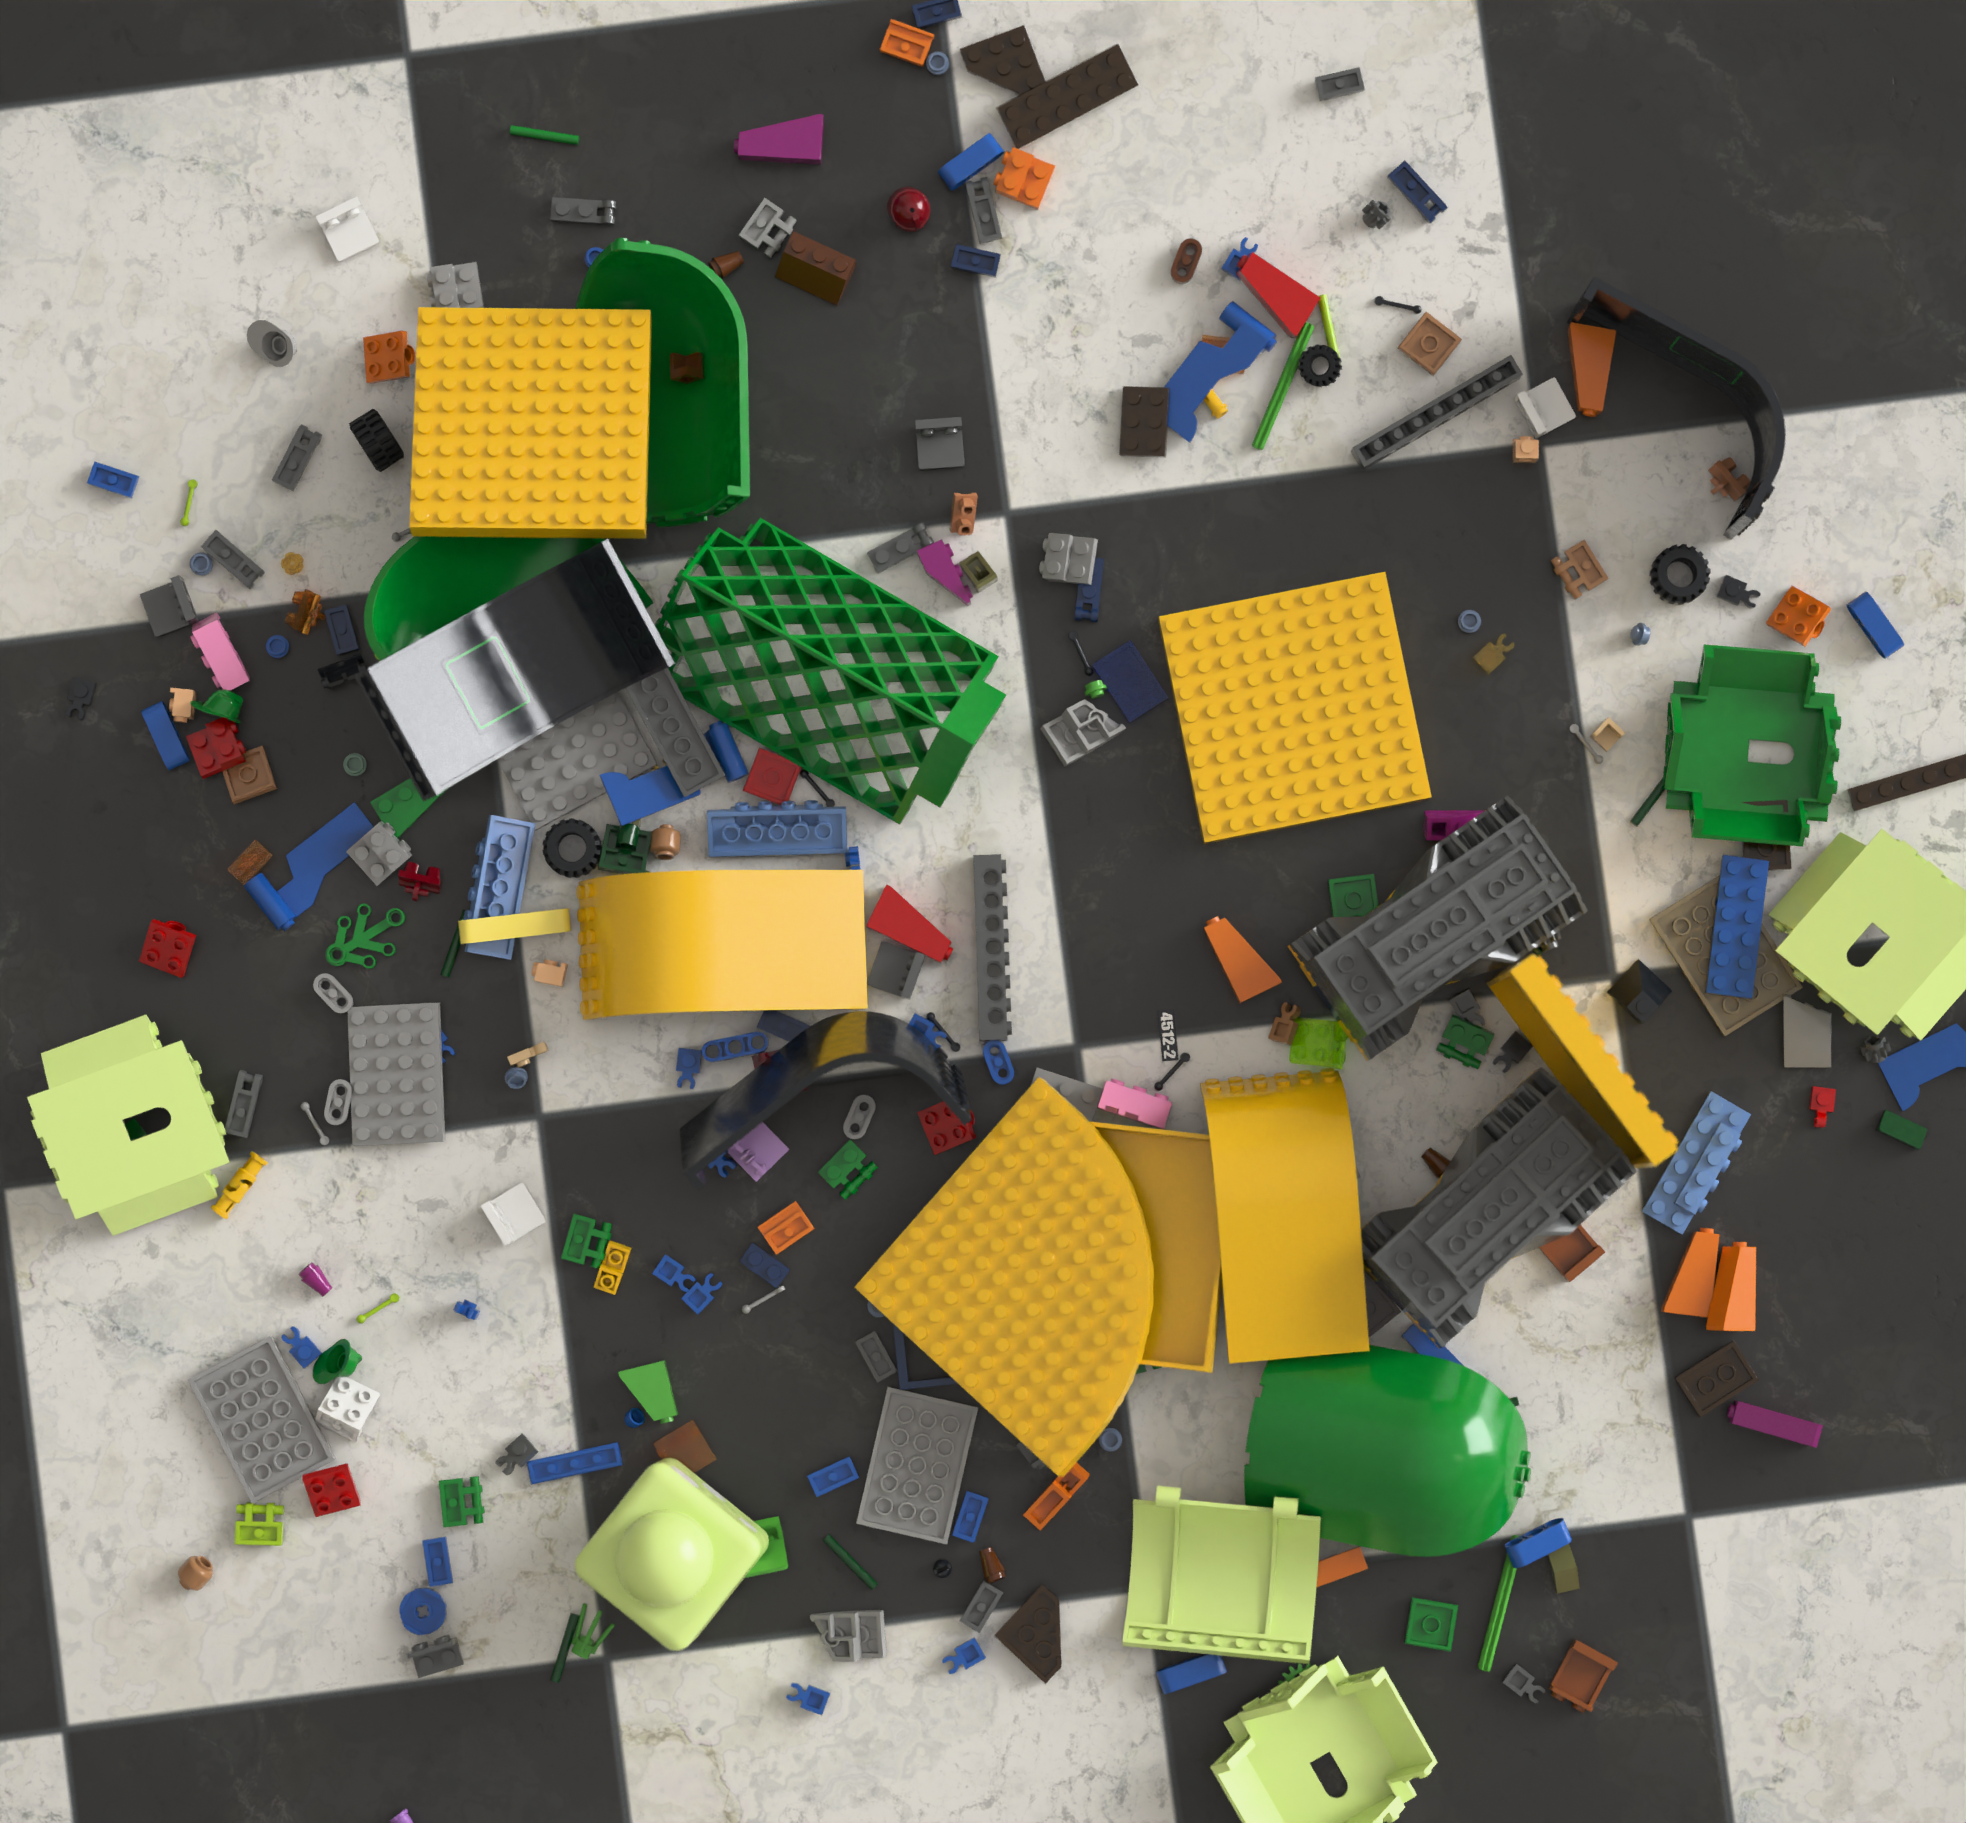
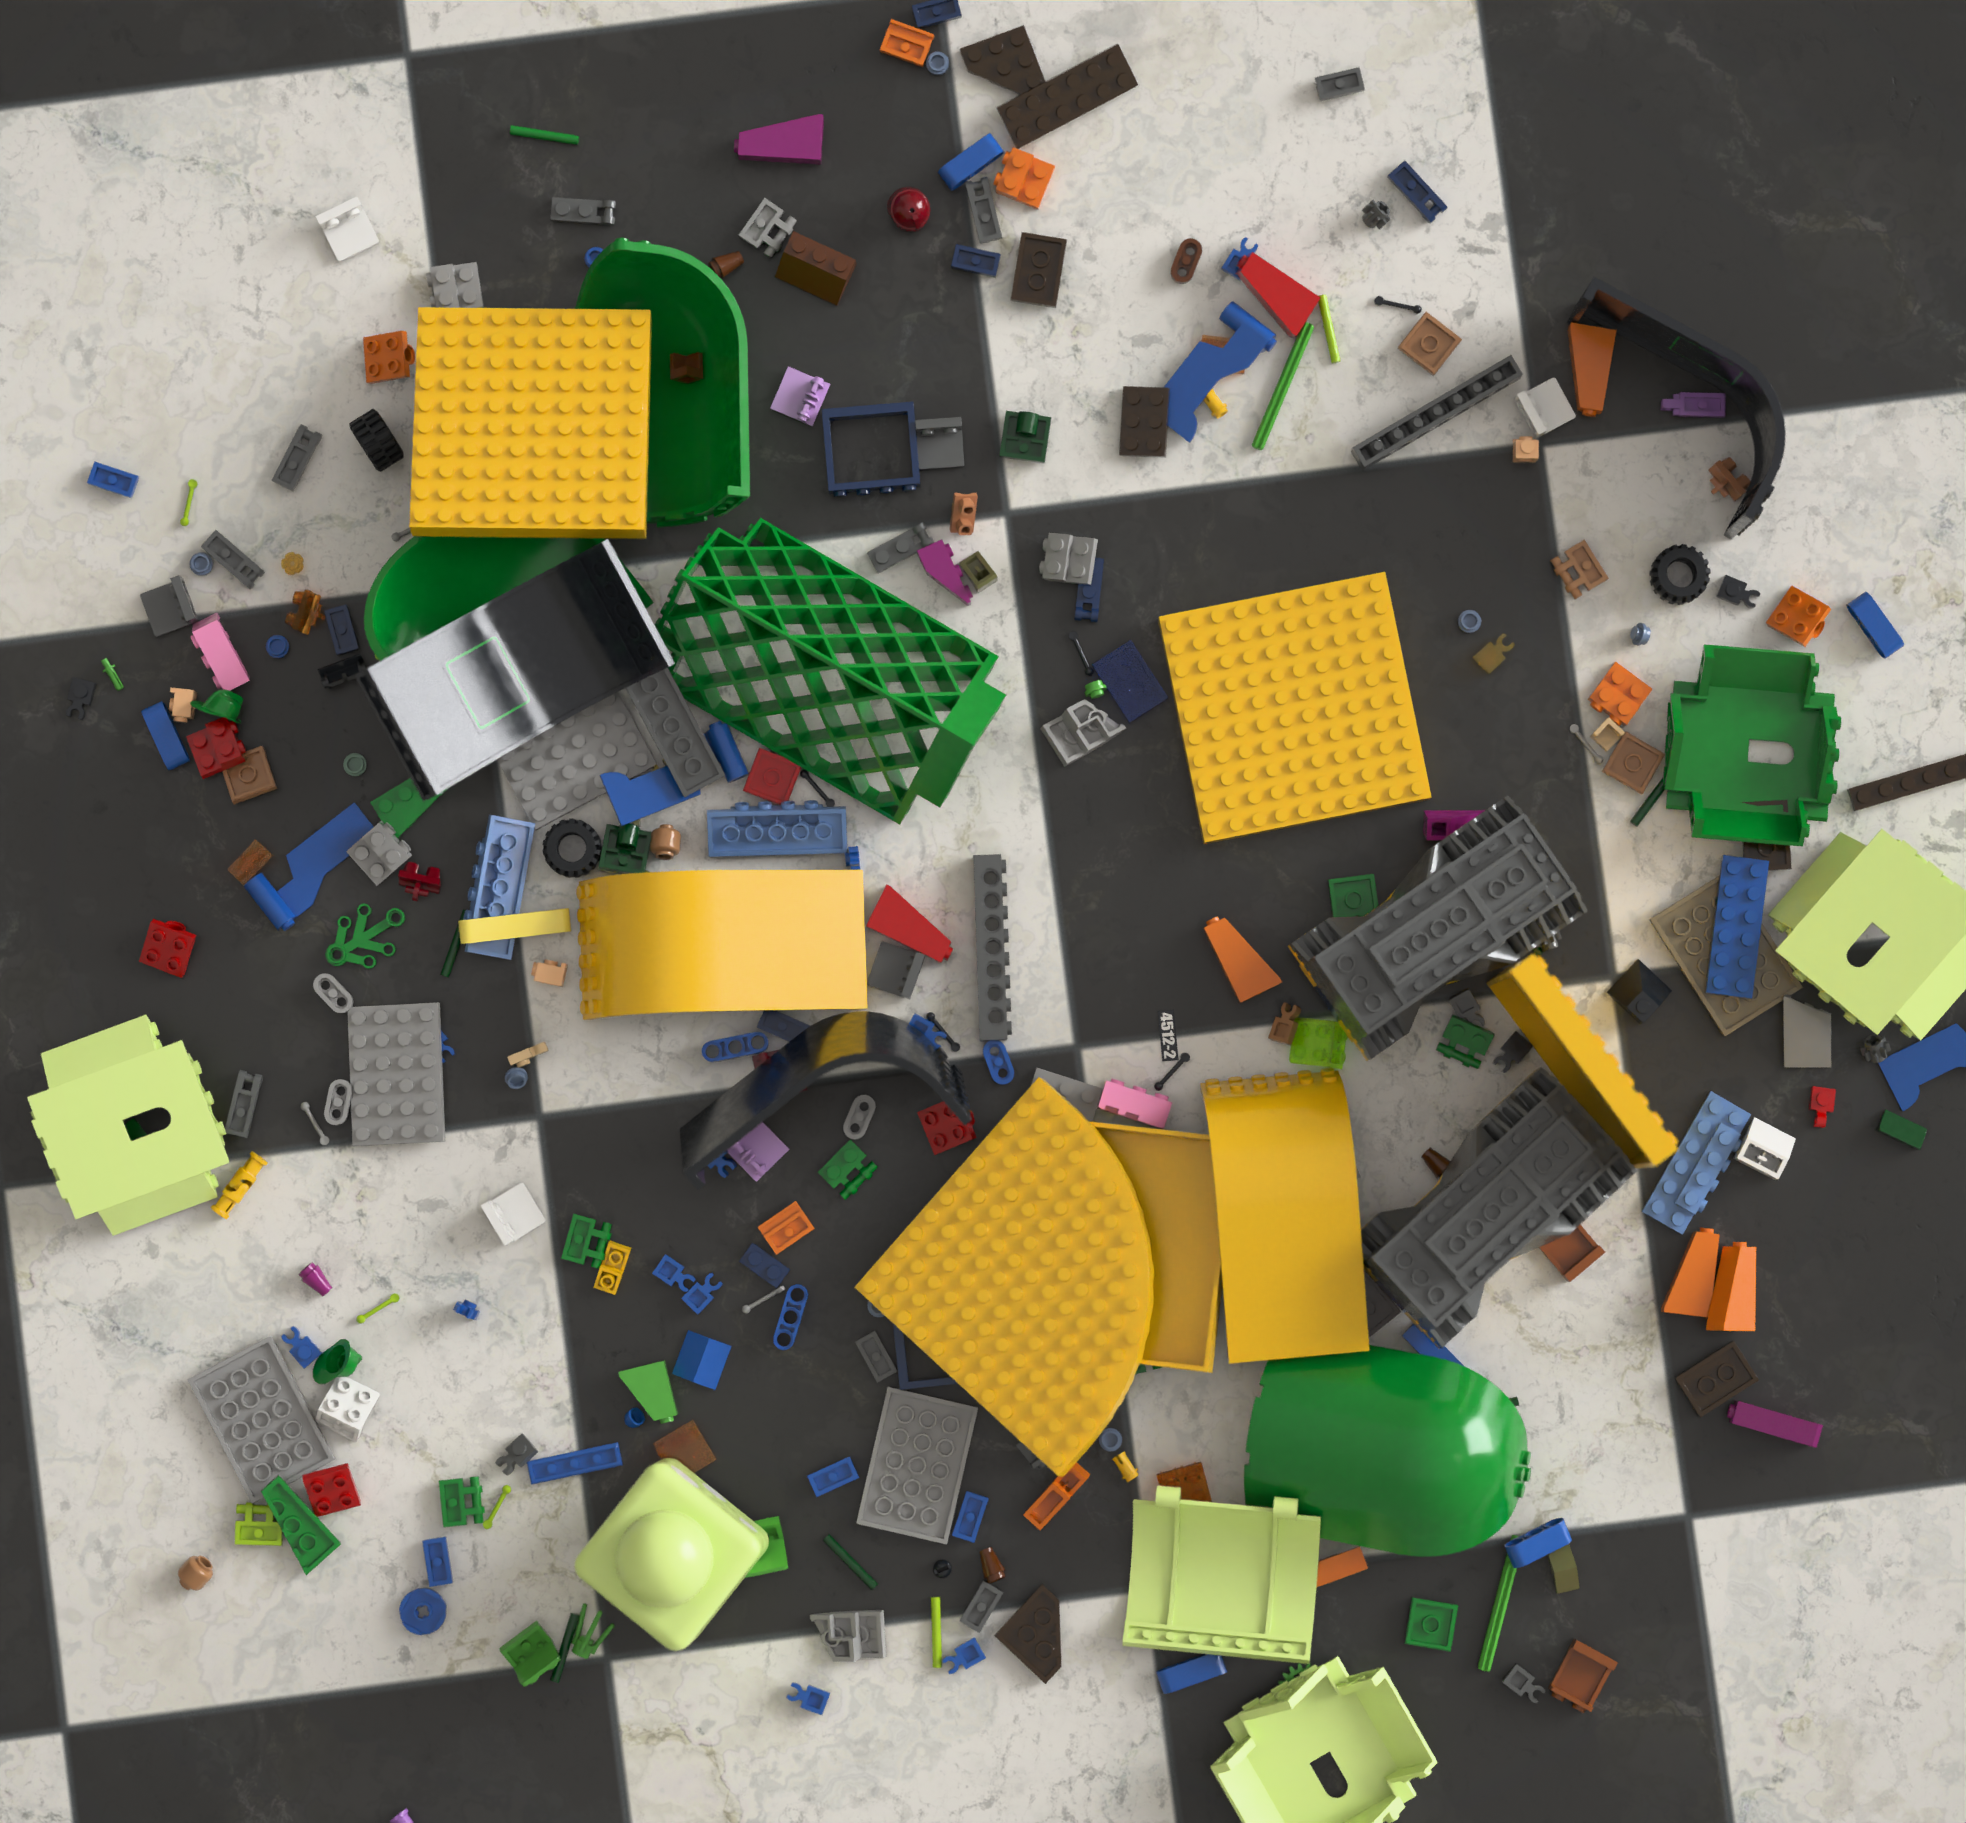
light grey piece [247,320,297,367] -> none
dark grey bracket [407,1635,464,1678] -> none
blue plate [676,1048,702,1089] -> none
black tyre [1298,344,1342,387] -> none
none -> bright green piece [101,658,124,691]
none -> green wing [261,1475,341,1575]
none -> lime hinge [483,1485,511,1529]
none -> bright green bracket [499,1621,561,1687]
none -> blue slope [672,1330,732,1390]
none -> lavender hinge [770,367,830,426]
none -> blue beam [773,1284,808,1350]
none -> dark blue window [822,402,921,497]
none -> lime bar [931,1597,942,1668]
none -> dark green plate [999,411,1051,464]
none -> dark brown plate [1011,232,1067,308]
none -> yellow pin [1112,1451,1139,1483]
none -> clear orange hinge [1156,1462,1212,1502]
none -> orange plate [1588,662,1652,727]
none -> medium nougat plate [1602,731,1665,795]
none -> medium lavender hinge [1661,392,1726,418]
none -> white slope [1733,1117,1796,1180]

